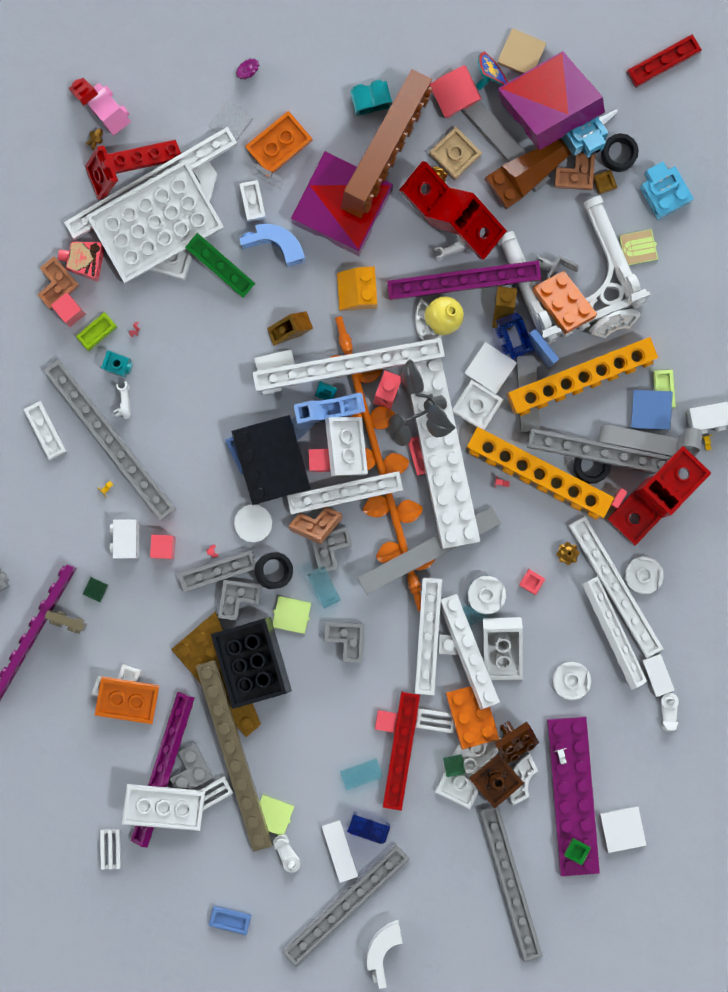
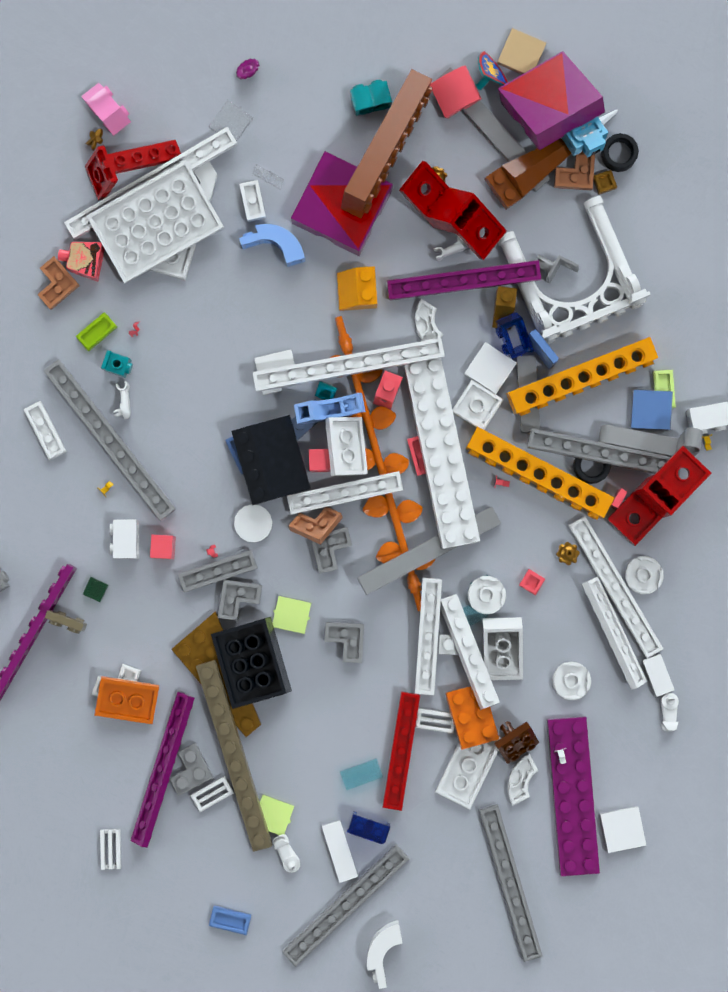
coral piece [51,292,86,327] -> none
red plate [69,78,98,106] -> none
white tile [121,784,205,831] -> none
green plate [185,232,256,298] -> none
orange plate [245,111,313,177] -> none
black tyre [254,552,293,589] -> none
pearl gold slope [267,311,313,346] -> none
clear light blue tile [307,566,341,609] -> none
coral tile [375,710,397,733] -> none
dark grey plant [388,359,456,446] -> none
light yellow cylinder [425,296,464,336] -> none
tan tile [429,127,482,180] -> none
clear green tile [443,754,466,777] -> none
reddish brown plate [469,753,524,809] -> none
plate [532,271,597,334] -> none
green plate [564,837,591,865] -> none
white tile [589,309,641,339] -> none
piece [619,229,658,265] -> none
red tile [627,34,702,88] -> none
medium azure piece [640,161,694,220] -> none

